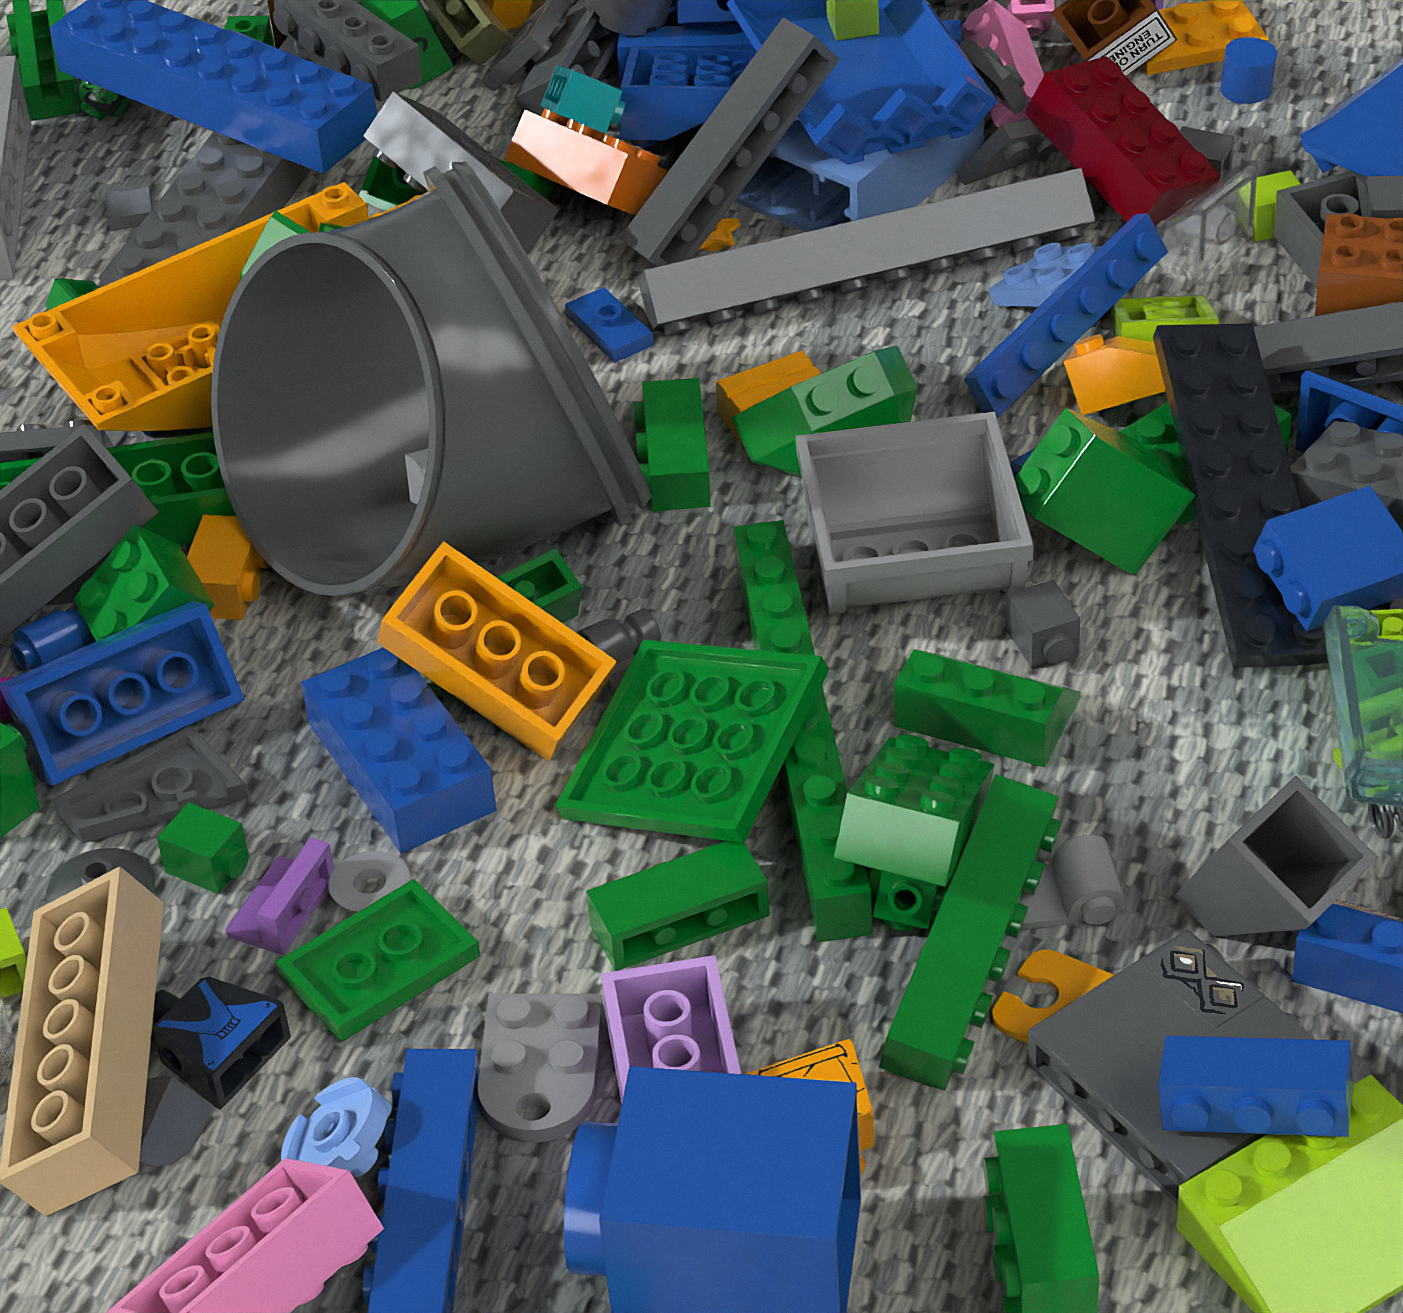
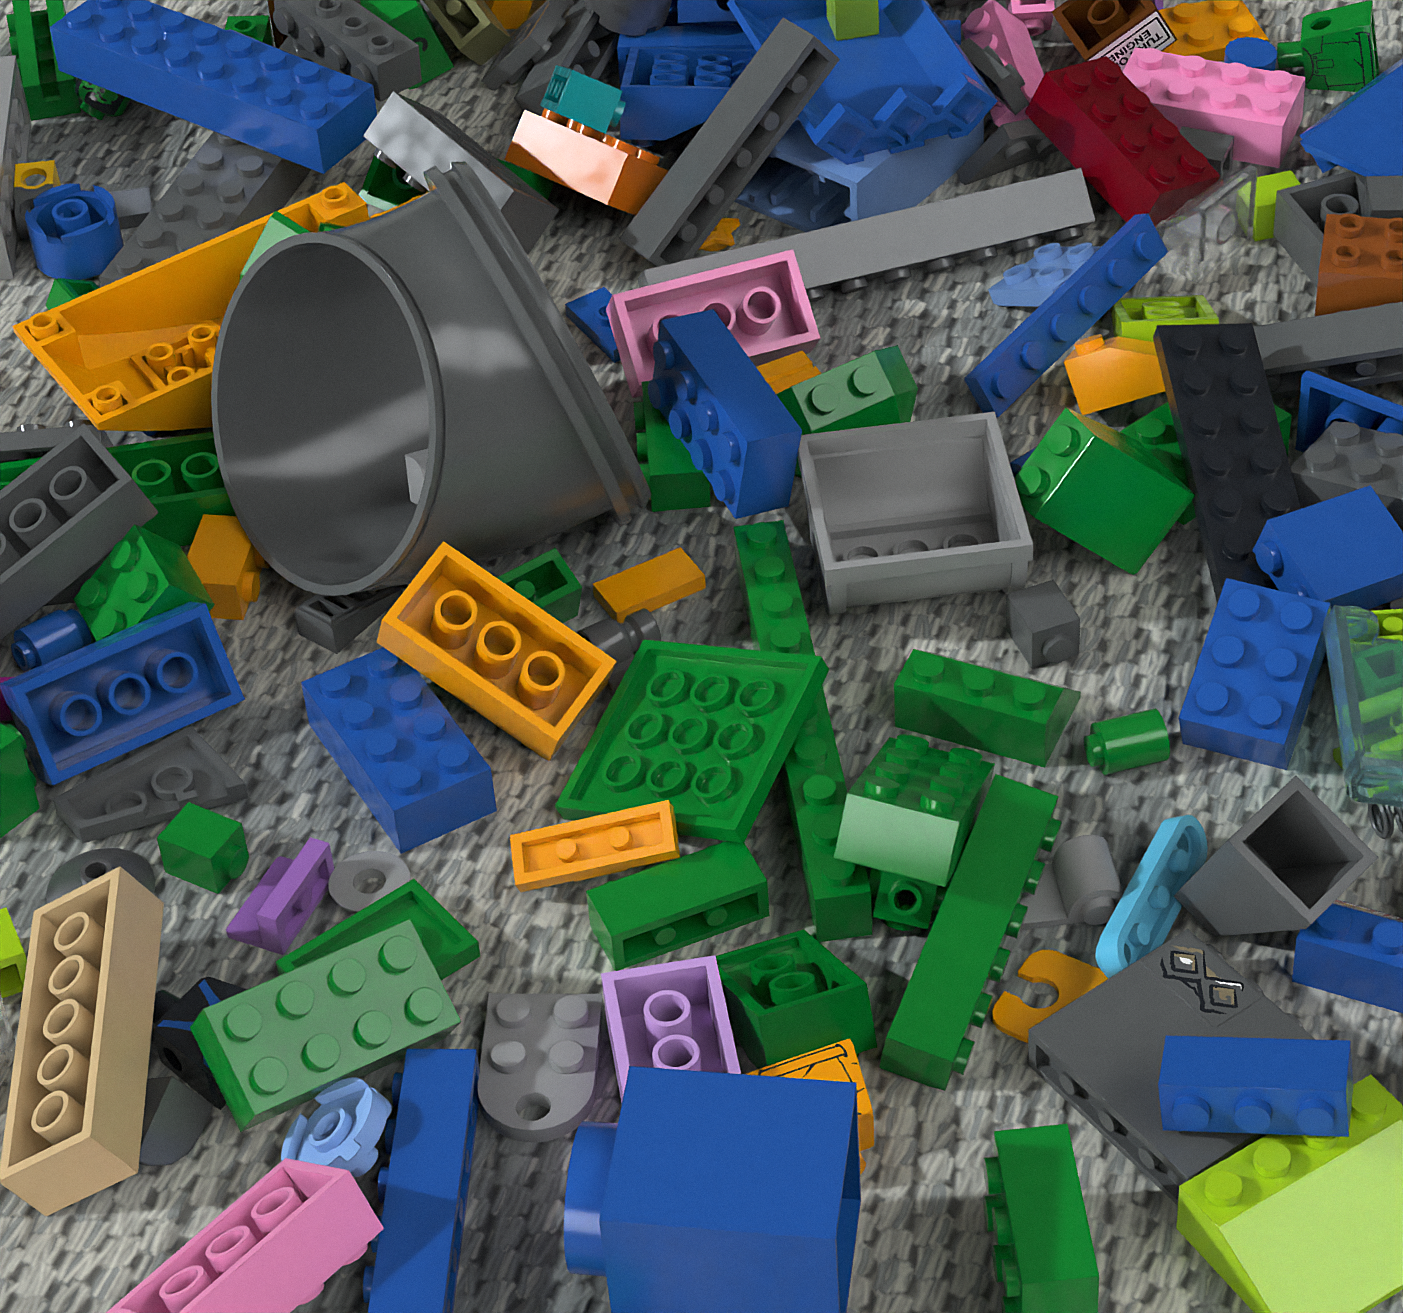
none -> leg [13,160,61,239]
none -> blue brick [25,183,124,280]
none -> green brick [190,919,462,1132]
none -> dark grey slope [295,586,402,654]
none -> light orange plate [510,800,680,892]
none -> light orange tile [592,547,706,624]
none -> bright pink brick [606,249,820,398]
none -> blue brick [648,309,802,519]
none -> green slope [716,929,878,1069]
none -> green brick [1083,708,1170,775]
none -> medium azure plate [1095,815,1208,979]
none -> bright pink brick [1122,47,1306,168]
none -> blue brick [1178,578,1332,770]
none -> green torso [1277,0,1380,92]

